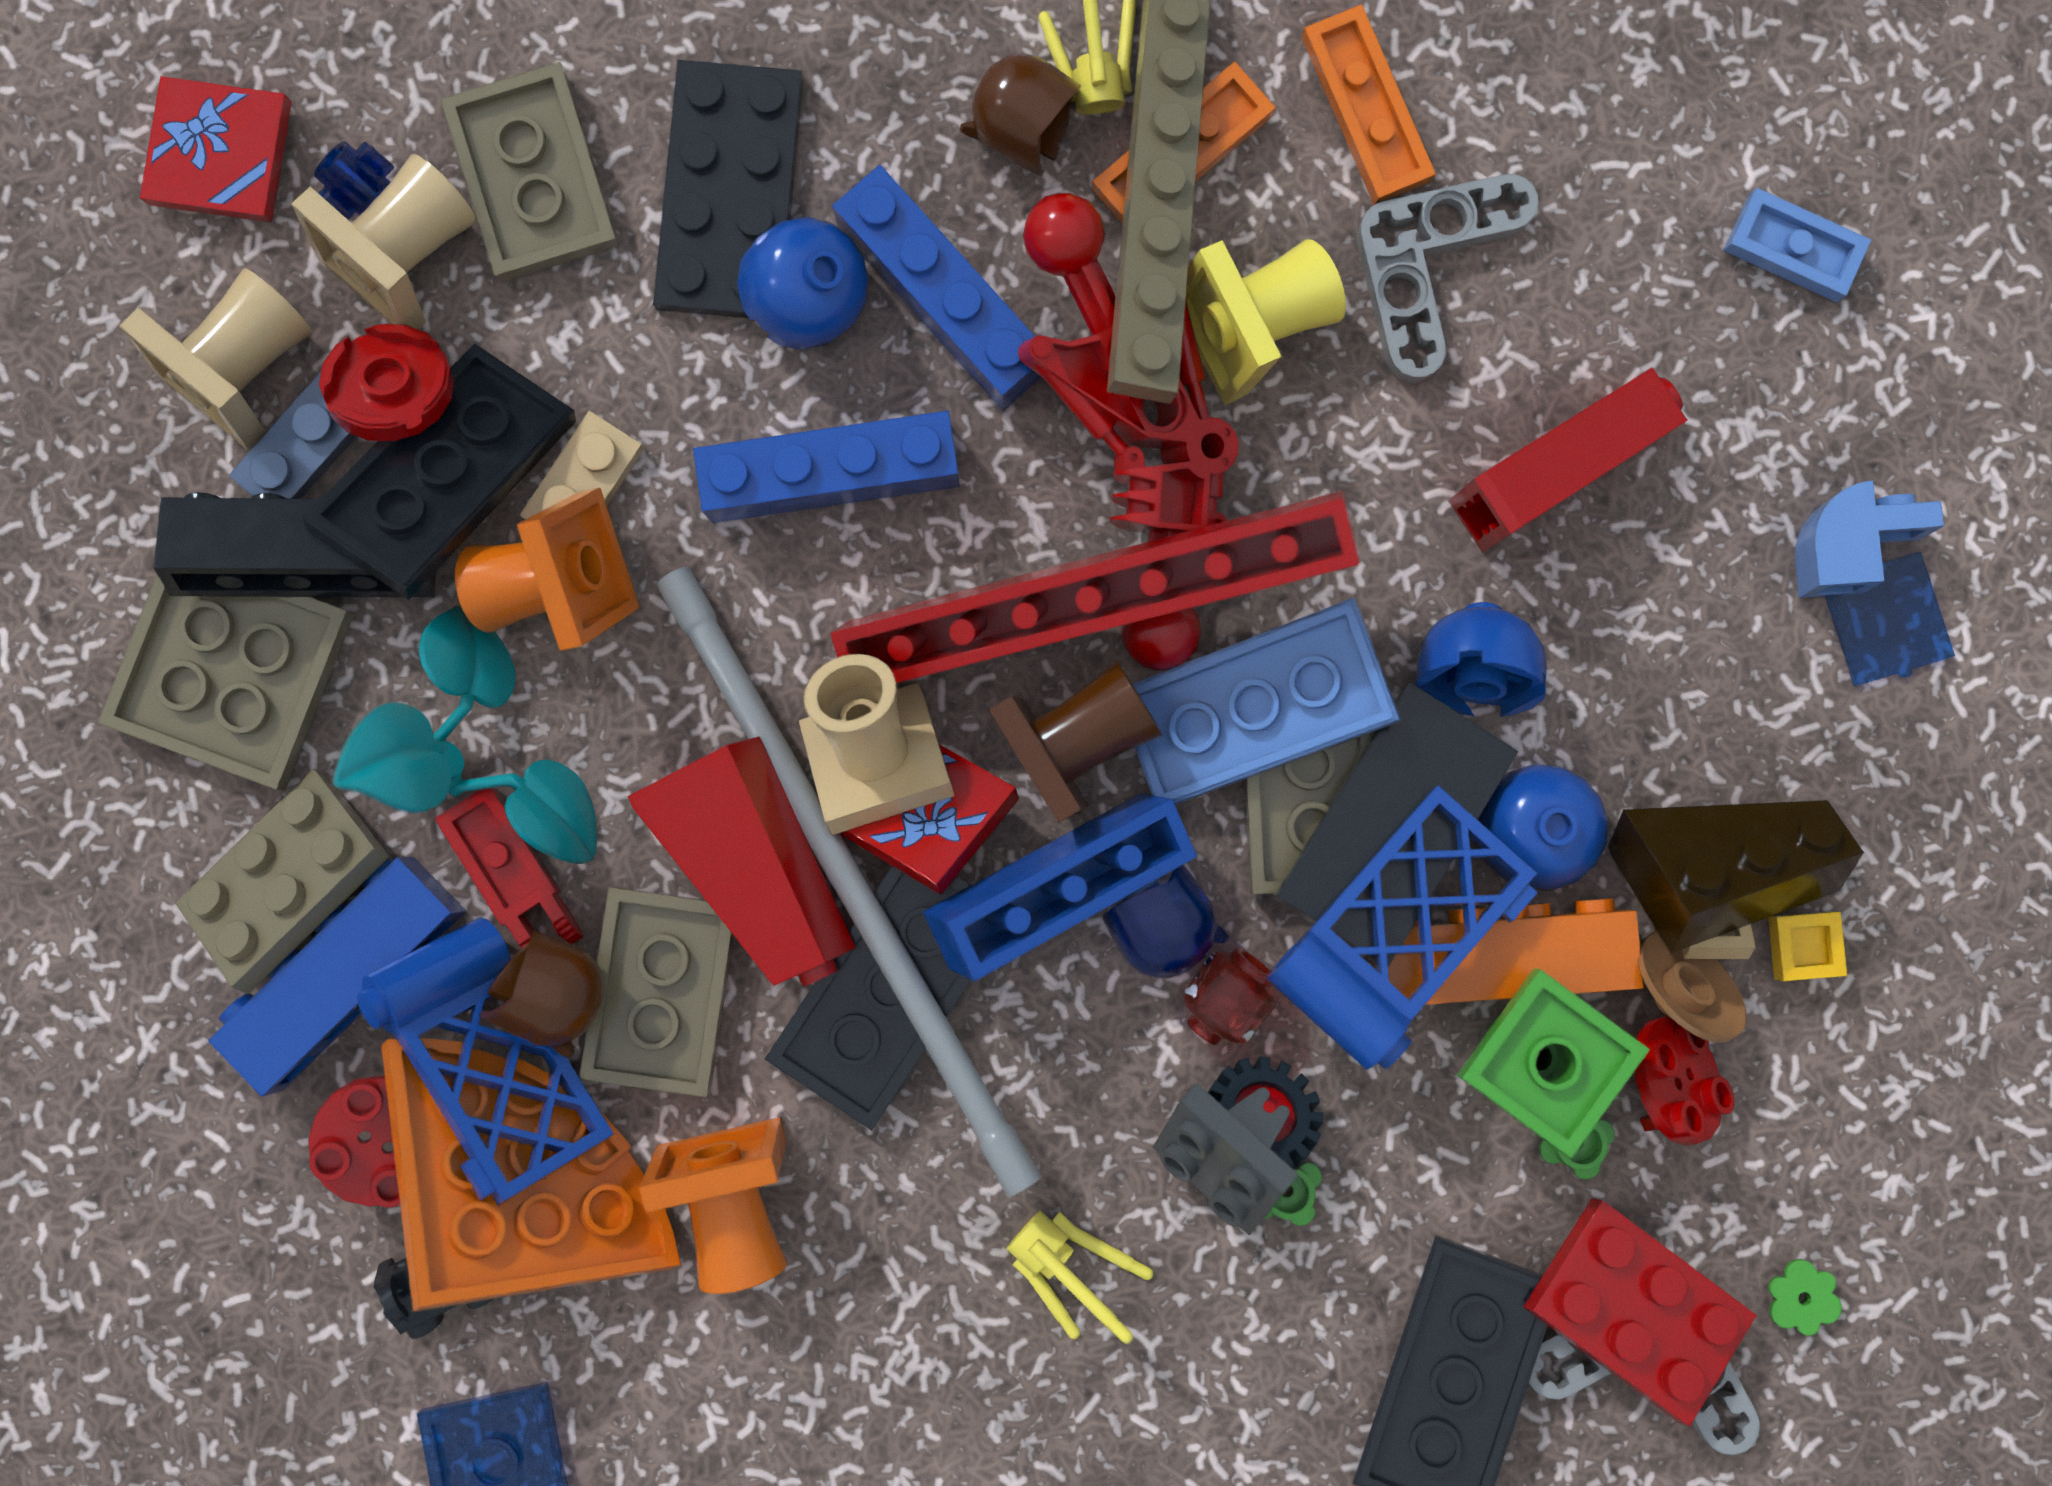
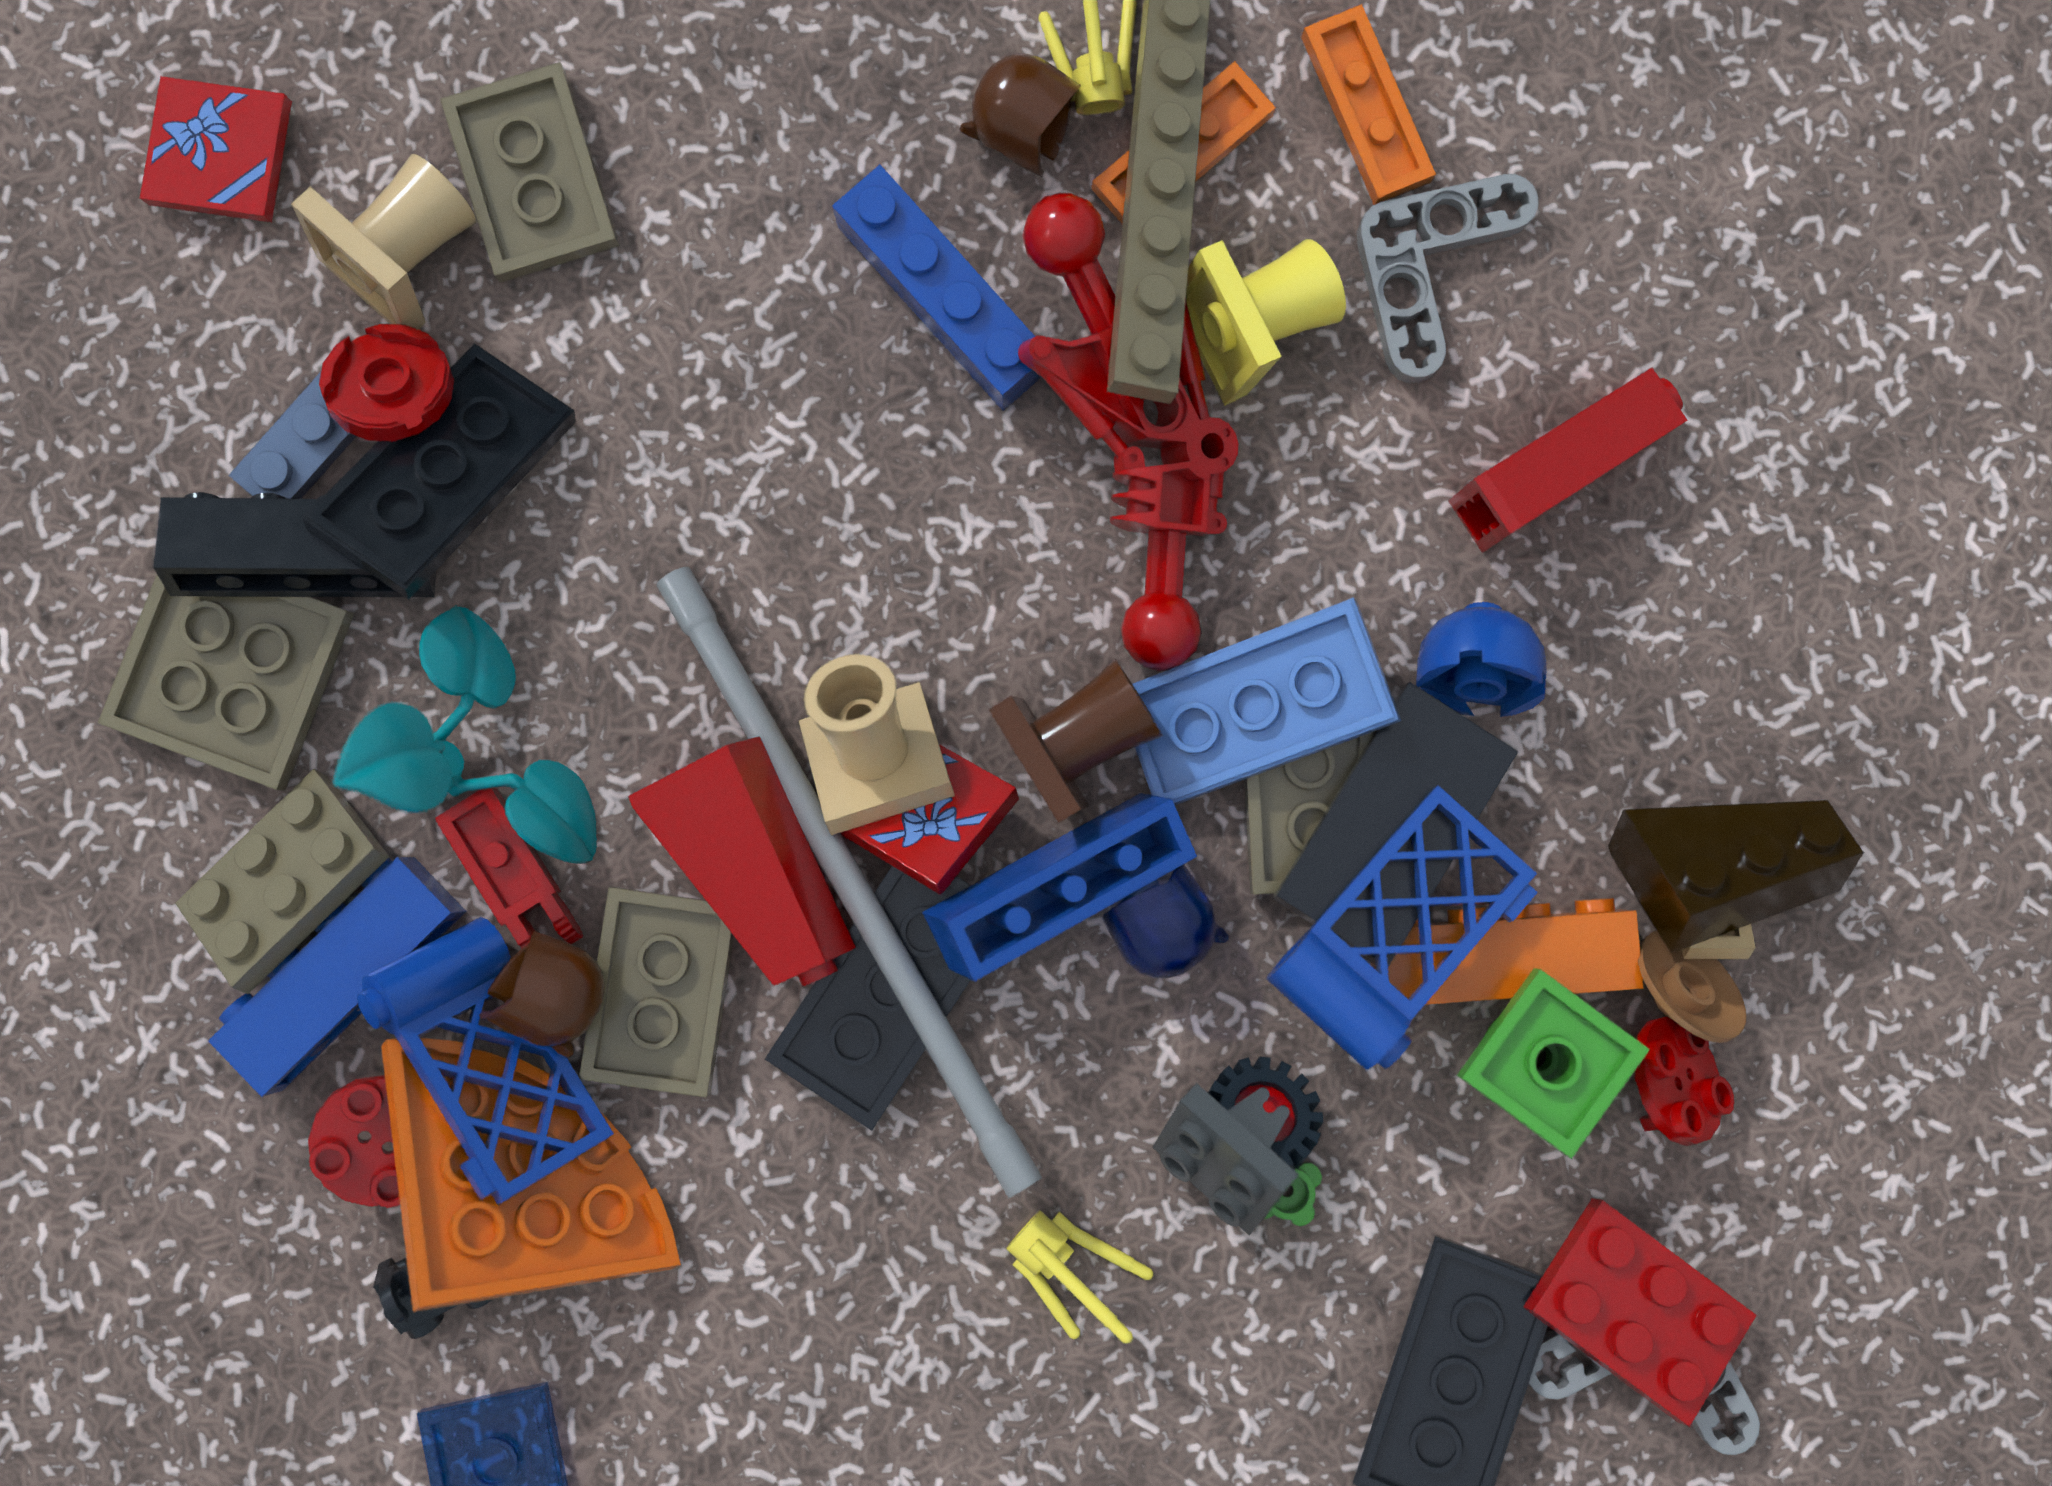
tan plant [119,268,313,452] -> none
clear blue gear [314,141,394,220] -> none
orange plant [455,487,640,650] -> none
tan plate [519,411,645,520] -> none
orange plant [639,1117,788,1294] -> none
black plate [653,60,804,318] -> none
blue brick [693,410,960,523] -> none
blue cylinder [737,217,869,350] -> none
red brick [830,490,1360,683] -> none
clear red head [1182,947,1278,1045] -> none
blue cylinder [1477,764,1608,891] -> none
bright green plate [1539,1119,1615,1180] -> none
medium blue plate [1723,187,1871,303] -> none
yellow plate [1768,911,1847,981] -> none
bright green plant [1768,1259,1842,1336] -> none
medium blue brick [1795,481,1944,598] -> none
clear blue piece [1825,552,1955,686] -> none

